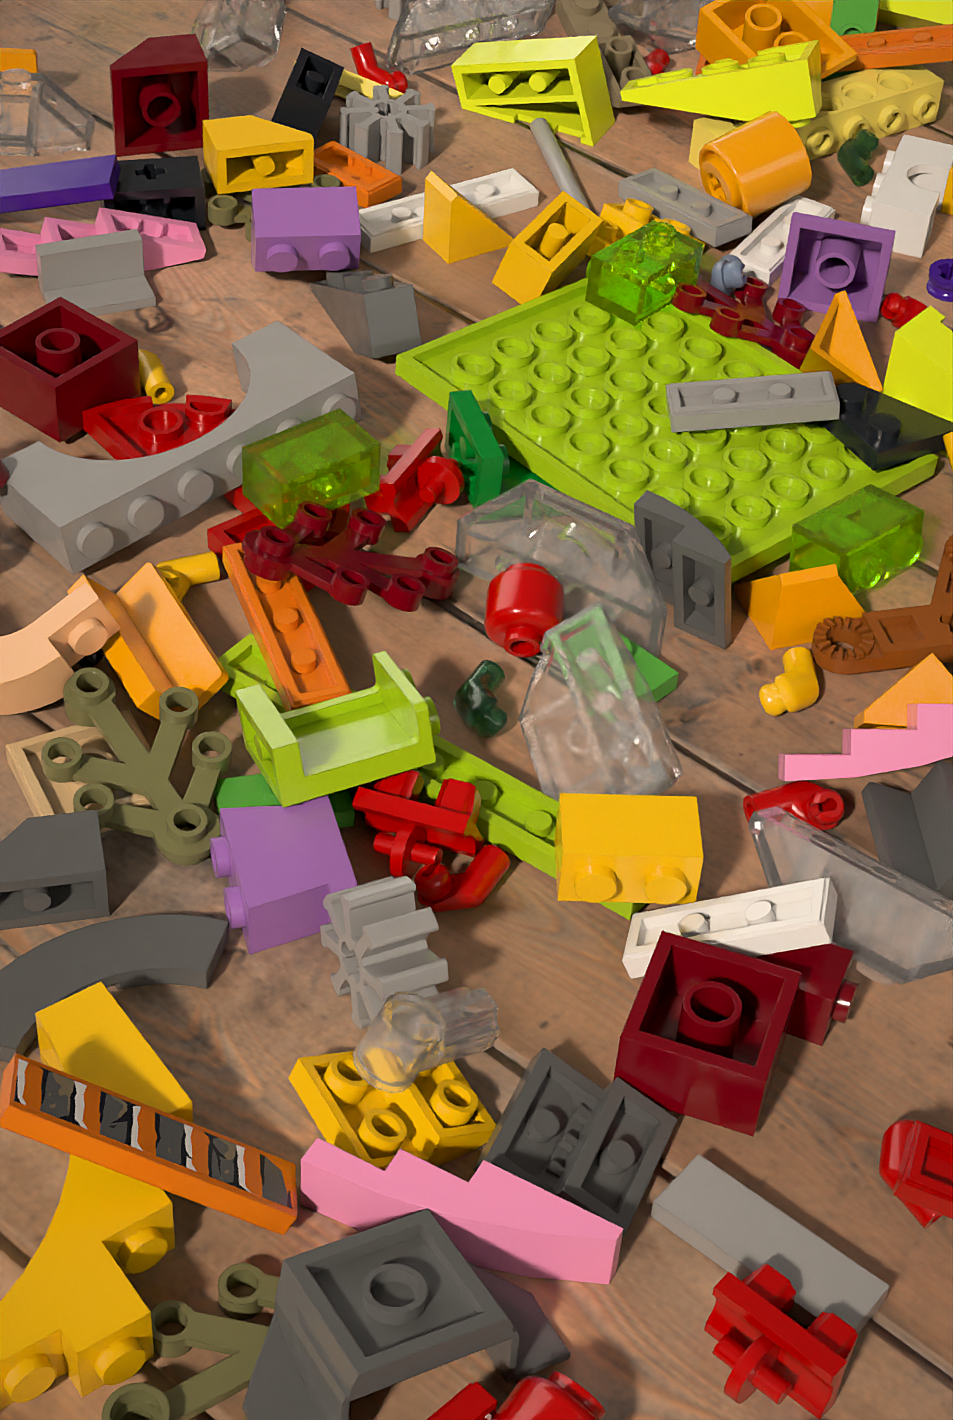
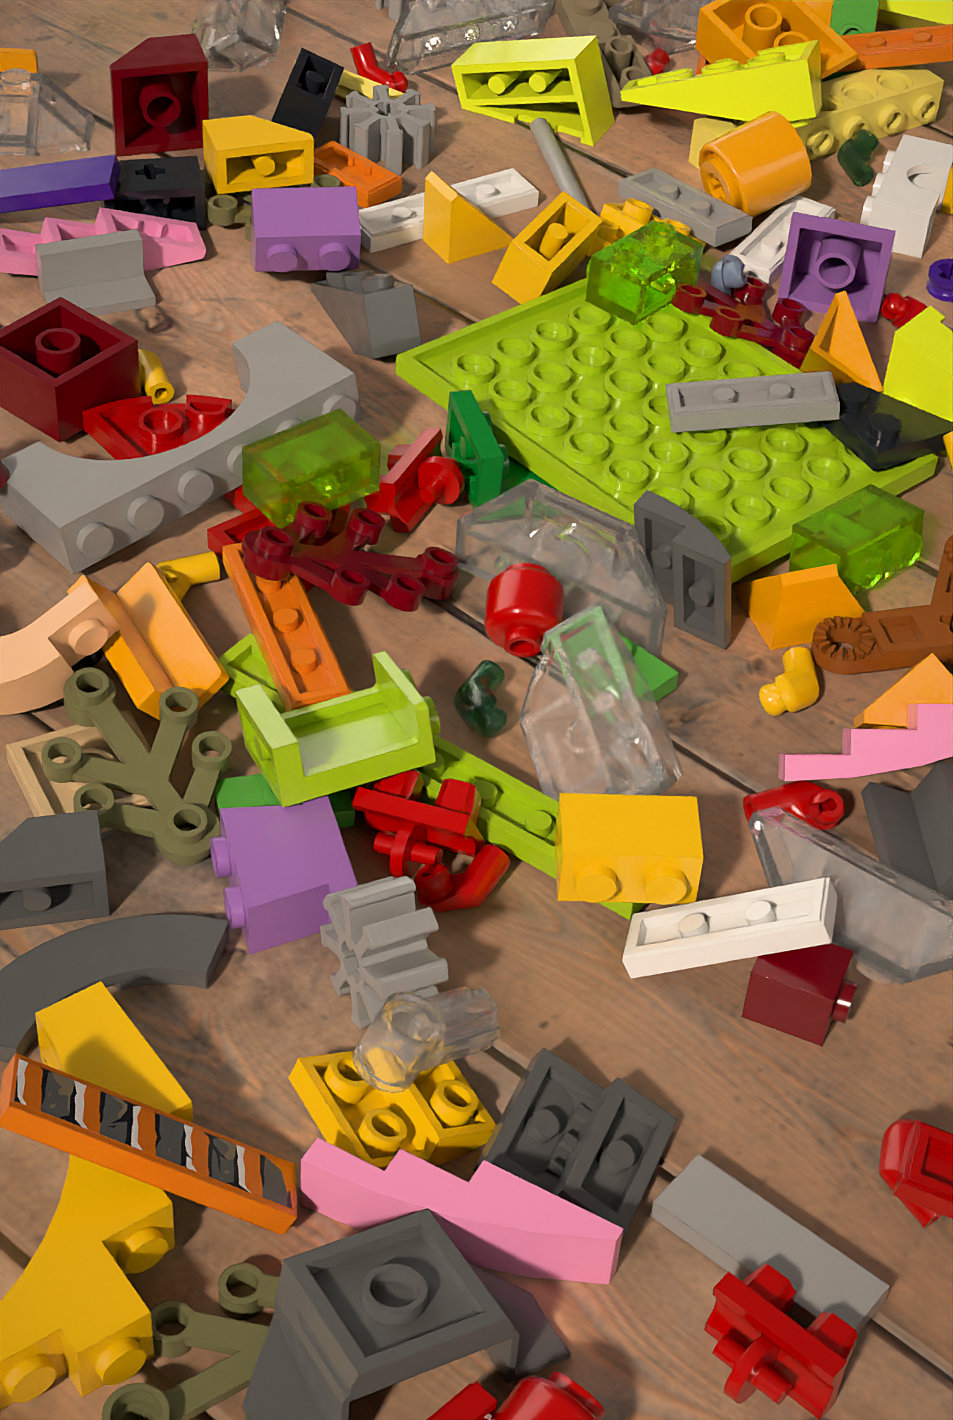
dark red brick [613,930,802,1137] -> none

